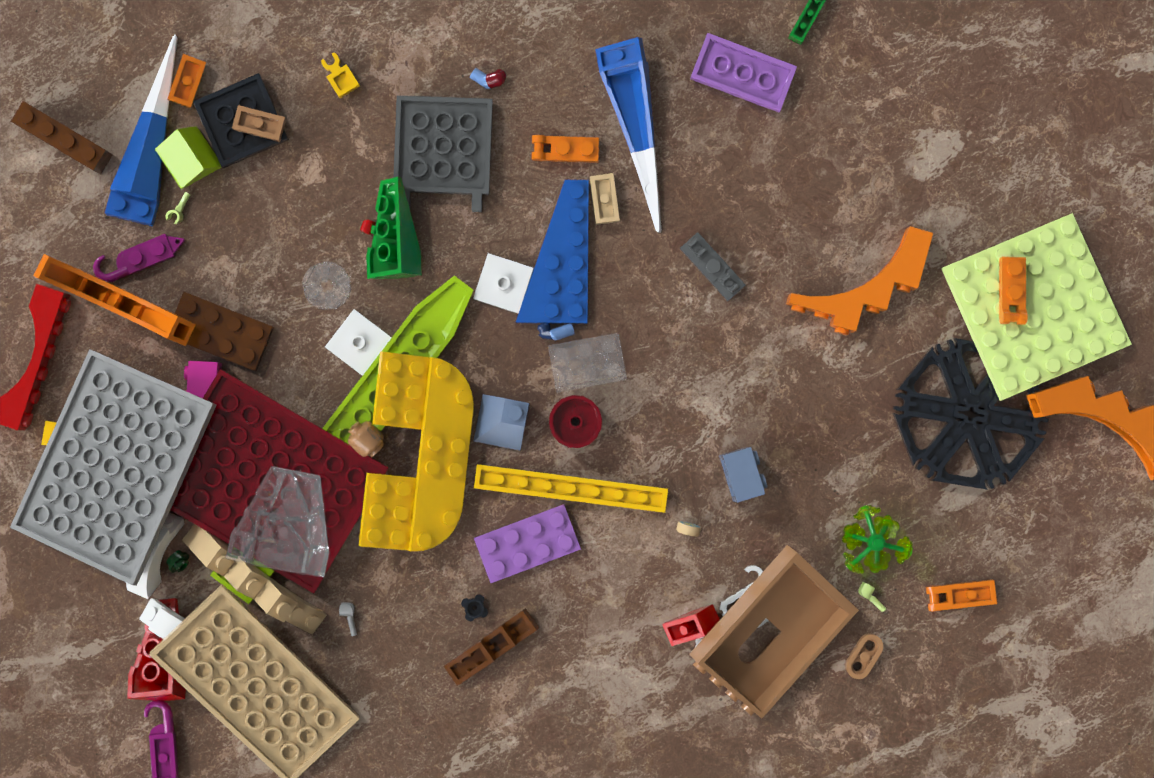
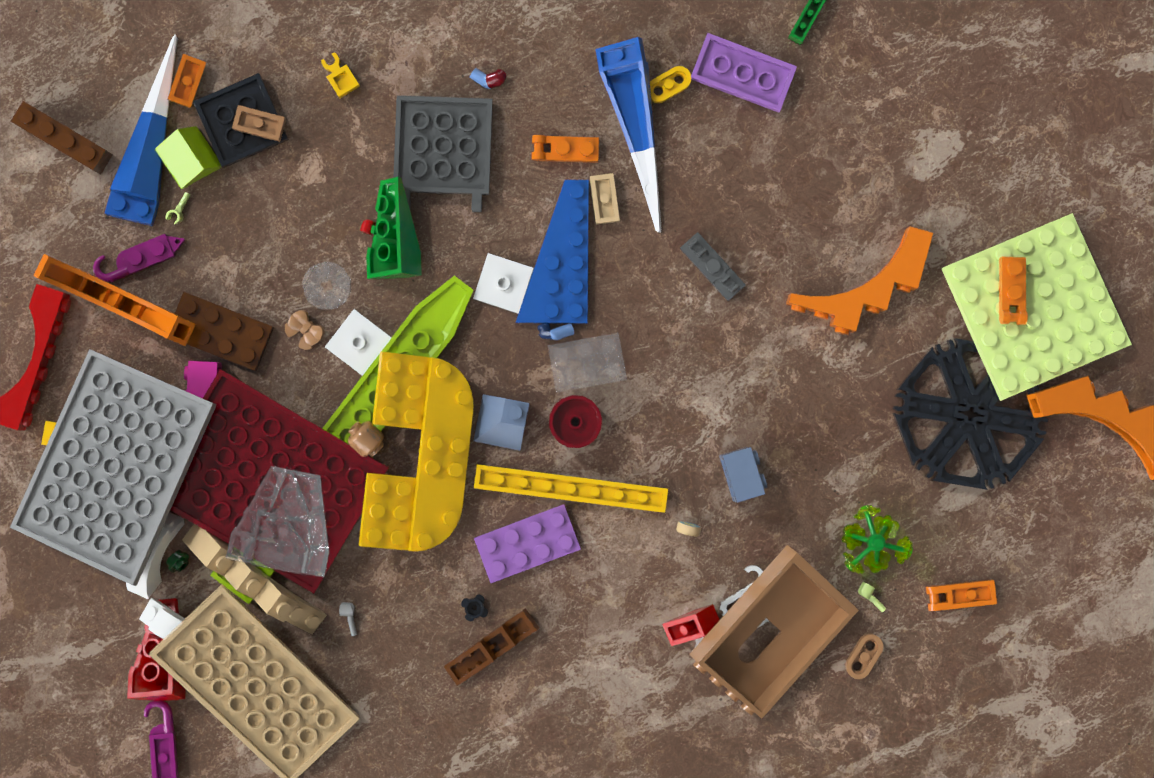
none -> medium nougat piece [285,310,325,350]
none -> yellow plate [650,66,691,103]

